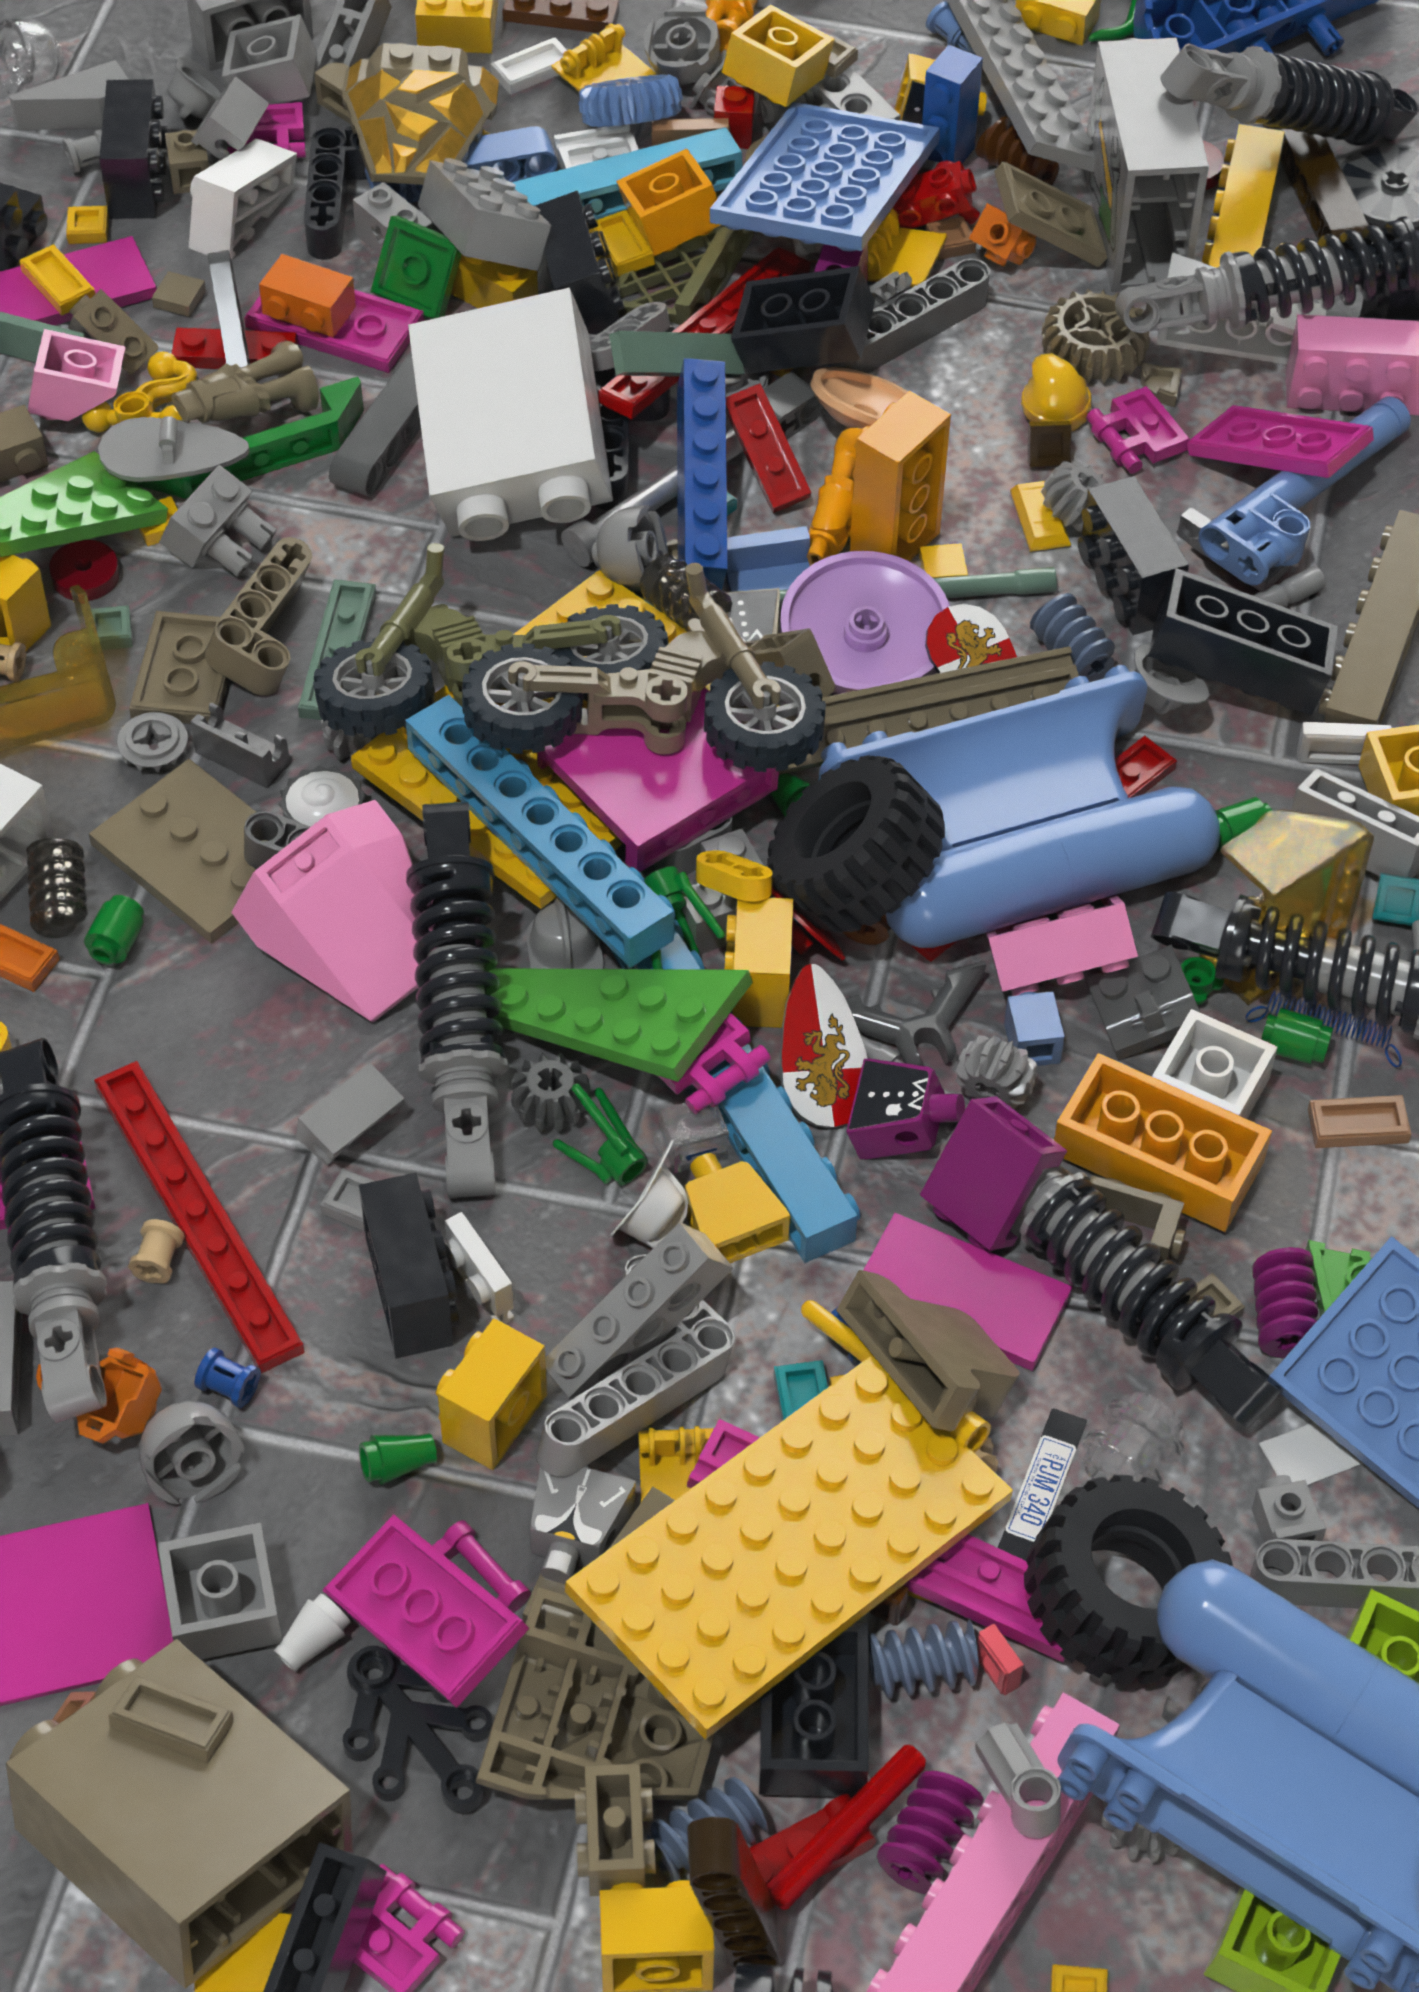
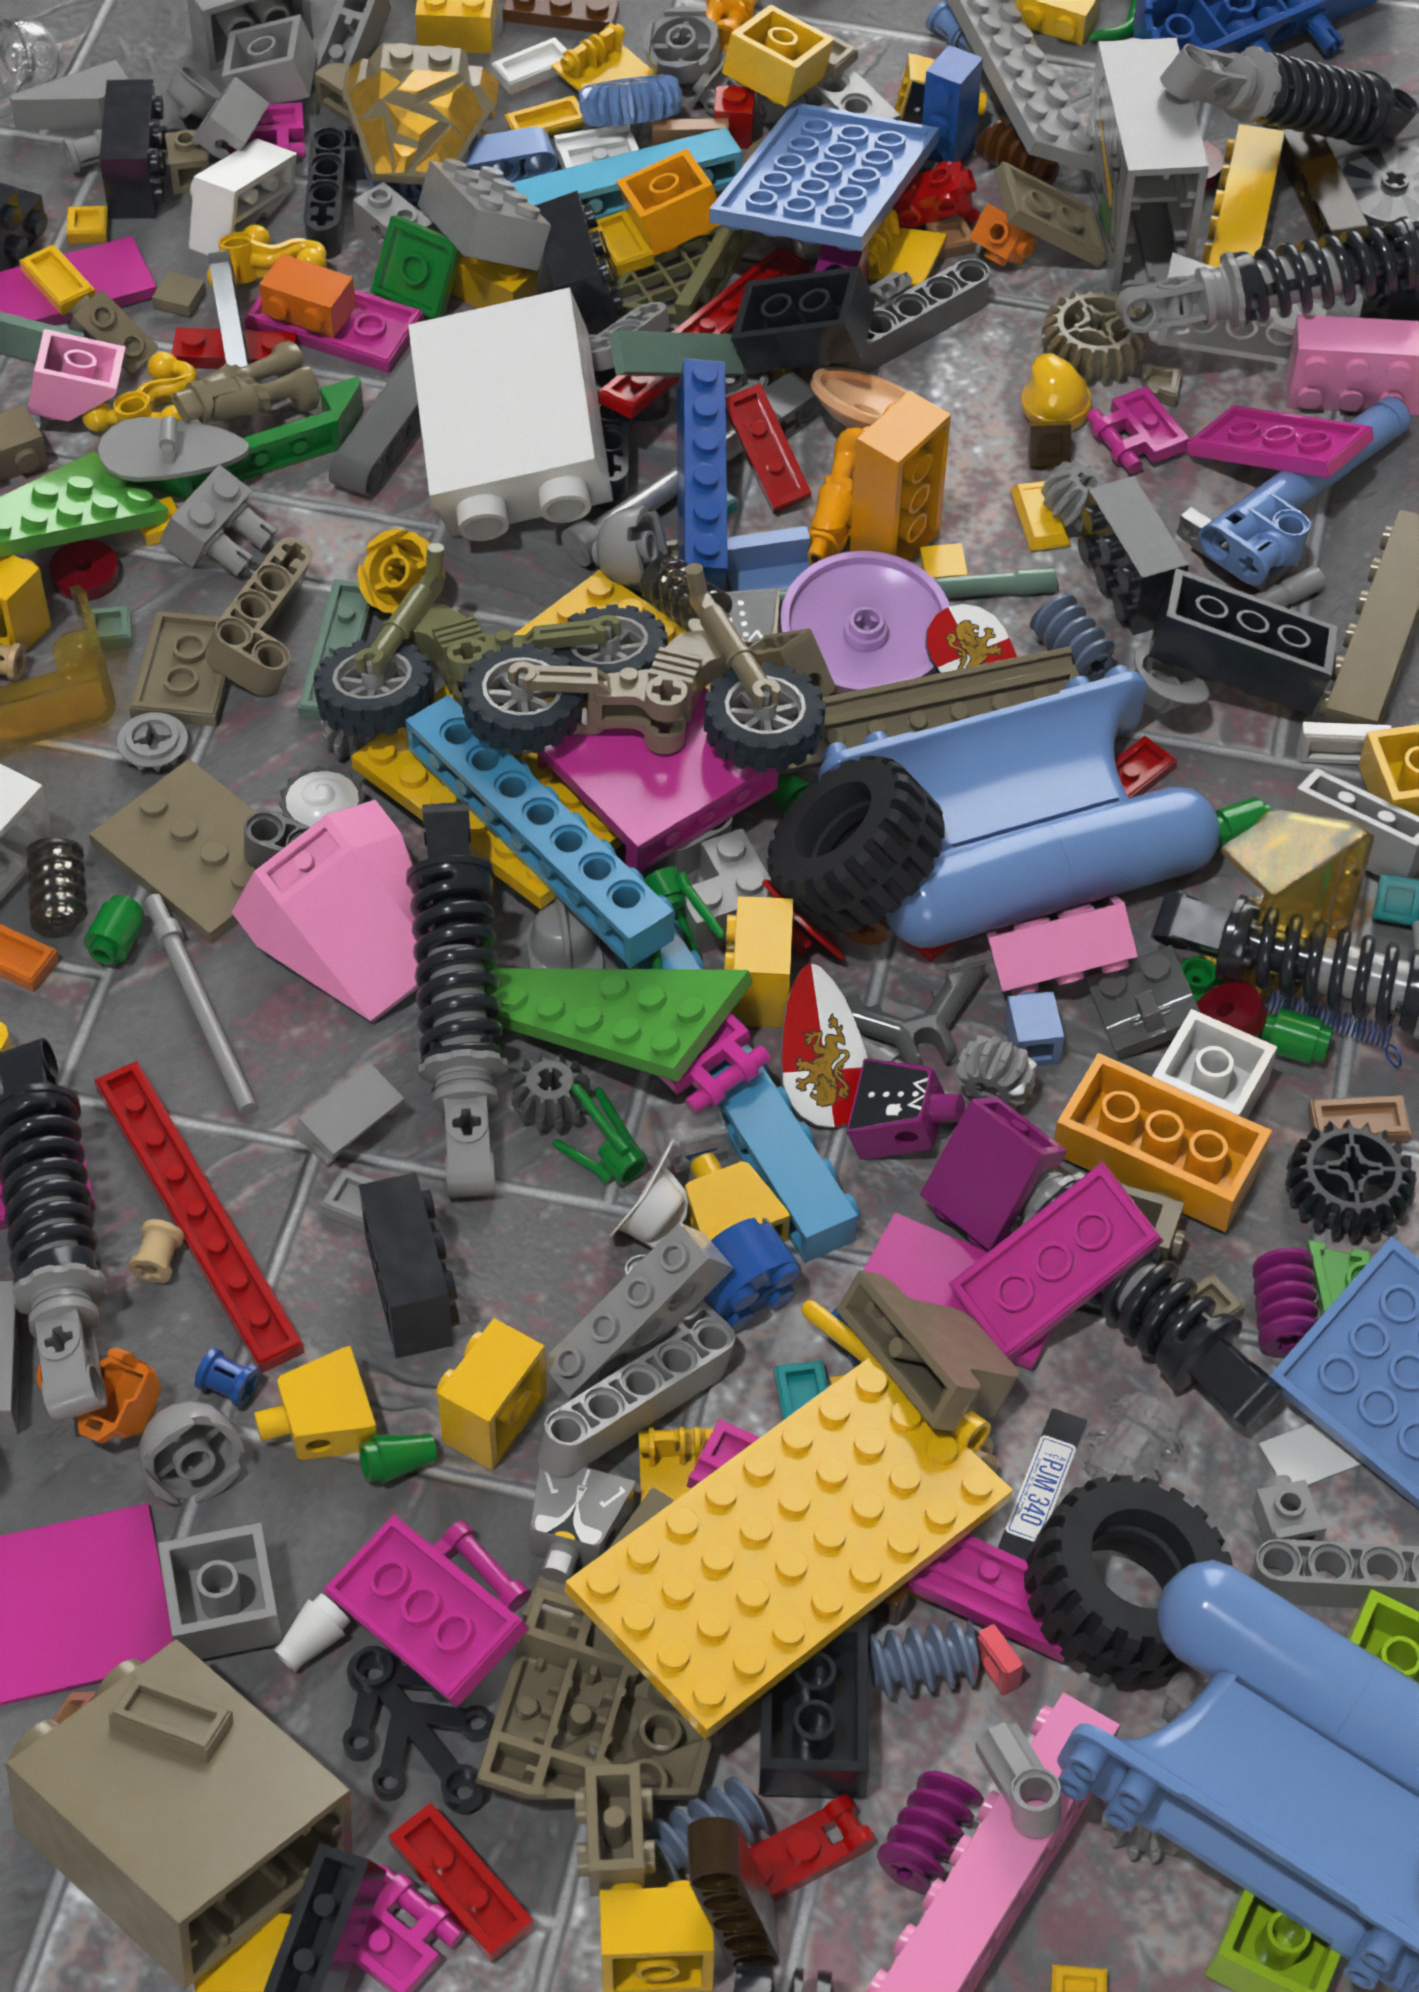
flat silver hinge [190,703,293,788] -> none
white plate [444,1212,514,1324] -> none
yellow beam [695,850,773,902] -> none
red axle [766,1744,926,1910] -> none
none -> light grey bar [144,894,257,1115]
none -> yellow piece [207,224,327,288]
none -> yellow torso [253,1345,377,1460]
none -> yellow cylinder [357,528,446,614]
none -> red plate [388,1802,534,1962]
none -> yellow tile [504,95,585,137]
none -> blue brick [704,1217,801,1332]
none -> dark pink tile [949,1162,1164,1361]
none -> dark red piece [1196,982,1267,1036]
none -> black gear [1285,1119,1417,1244]

